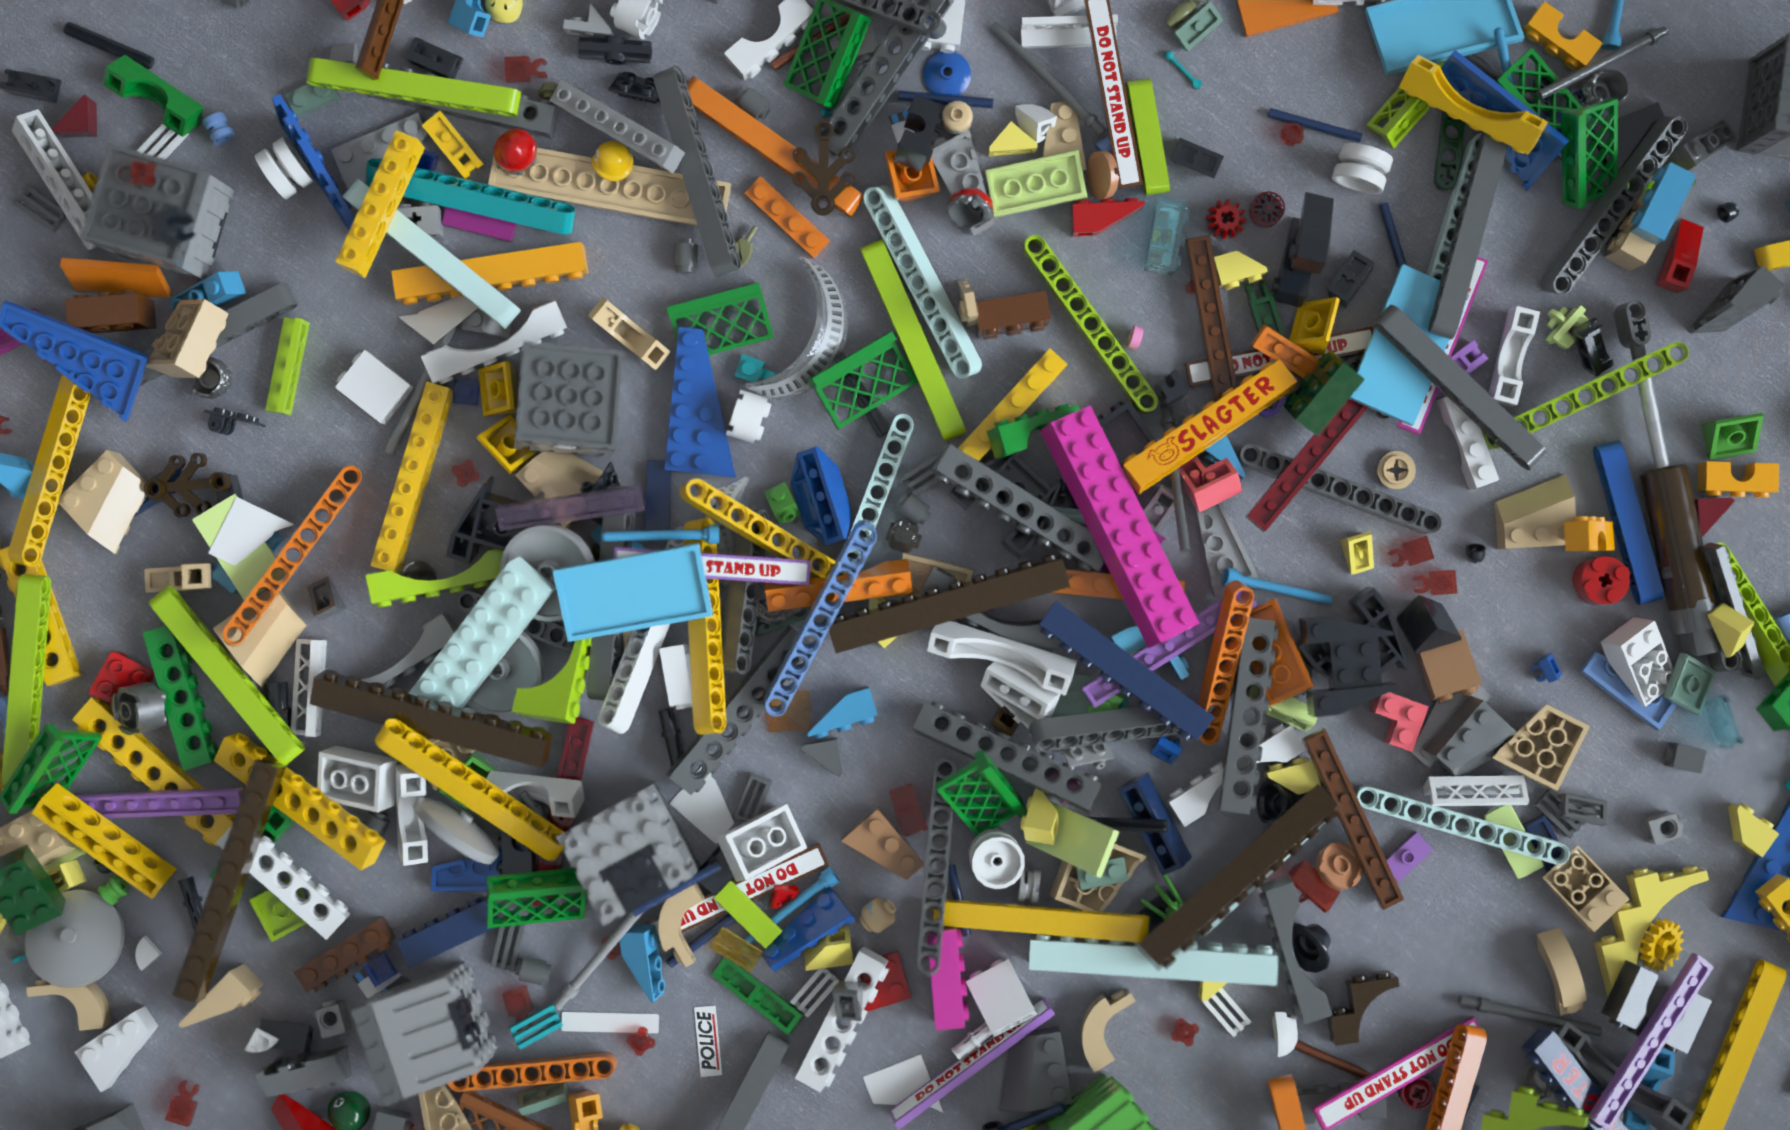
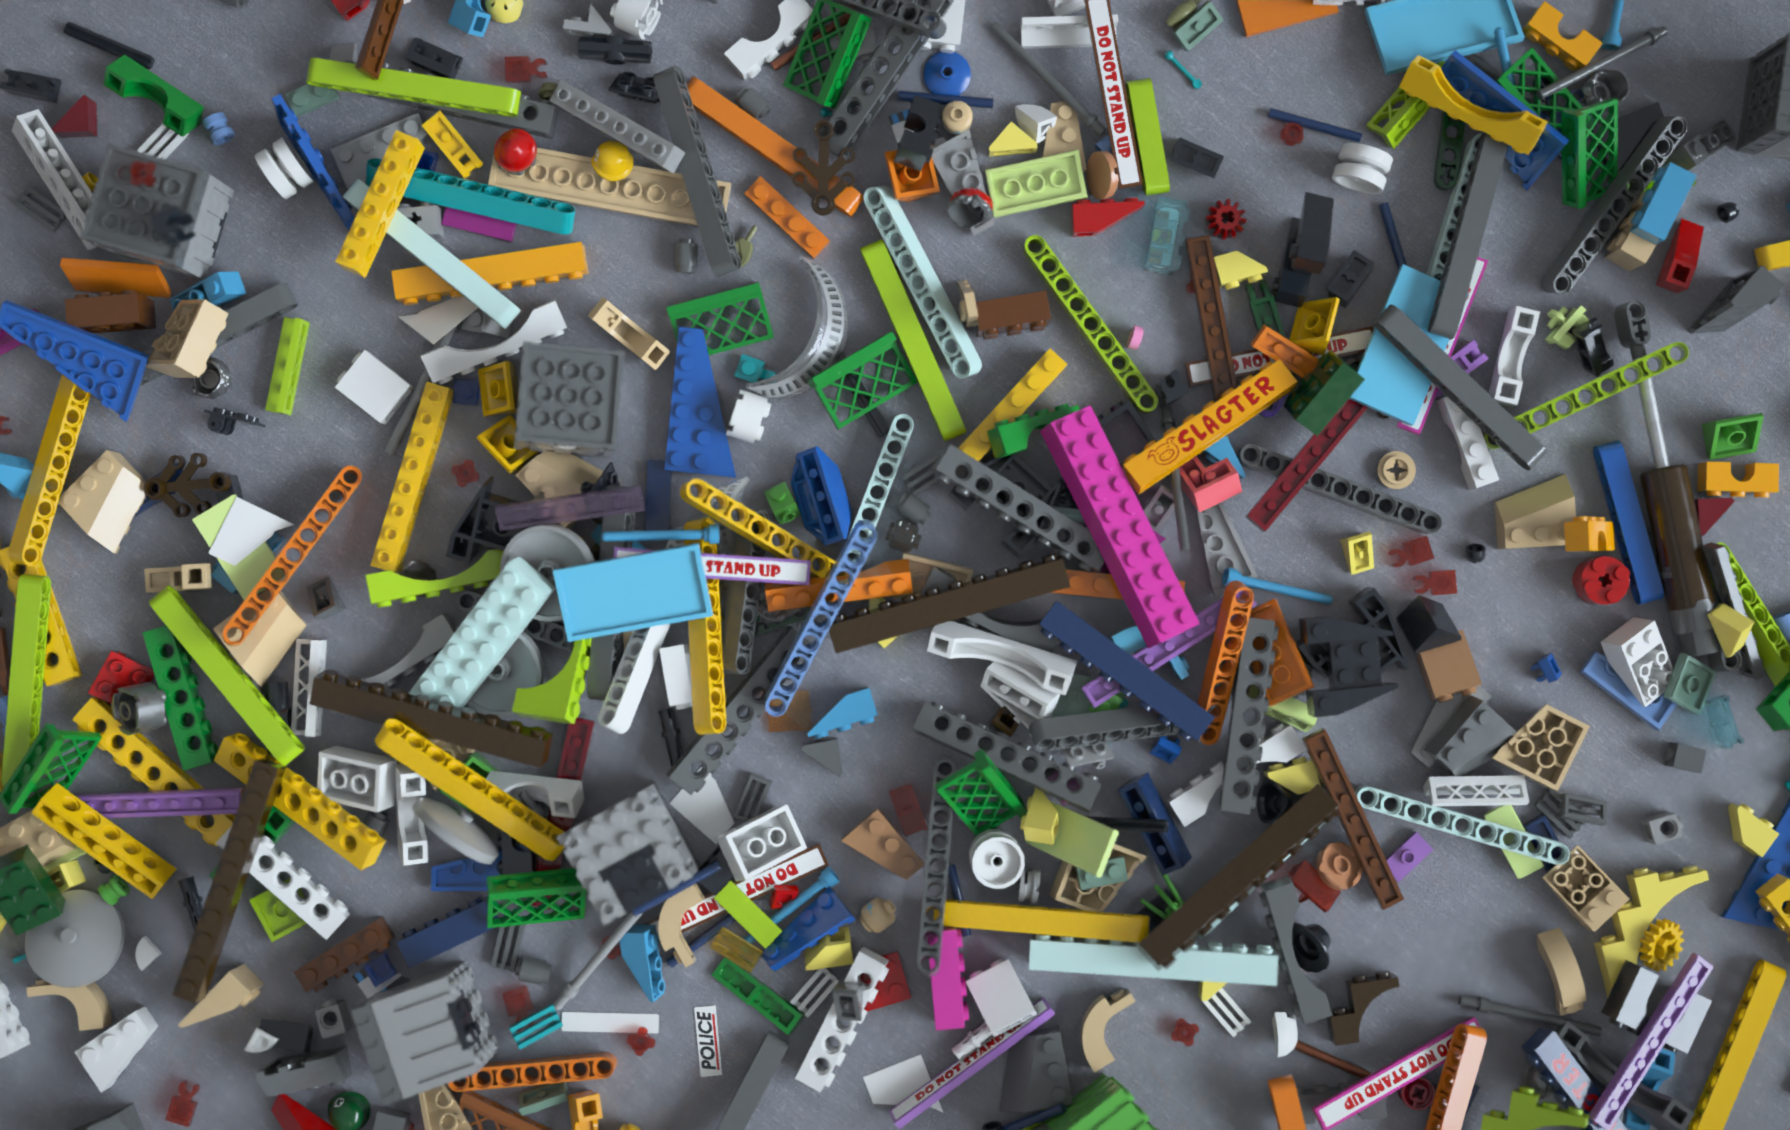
dark red wheel [1249,191,1285,228] -> none
coral brick [1369,692,1428,752] -> none

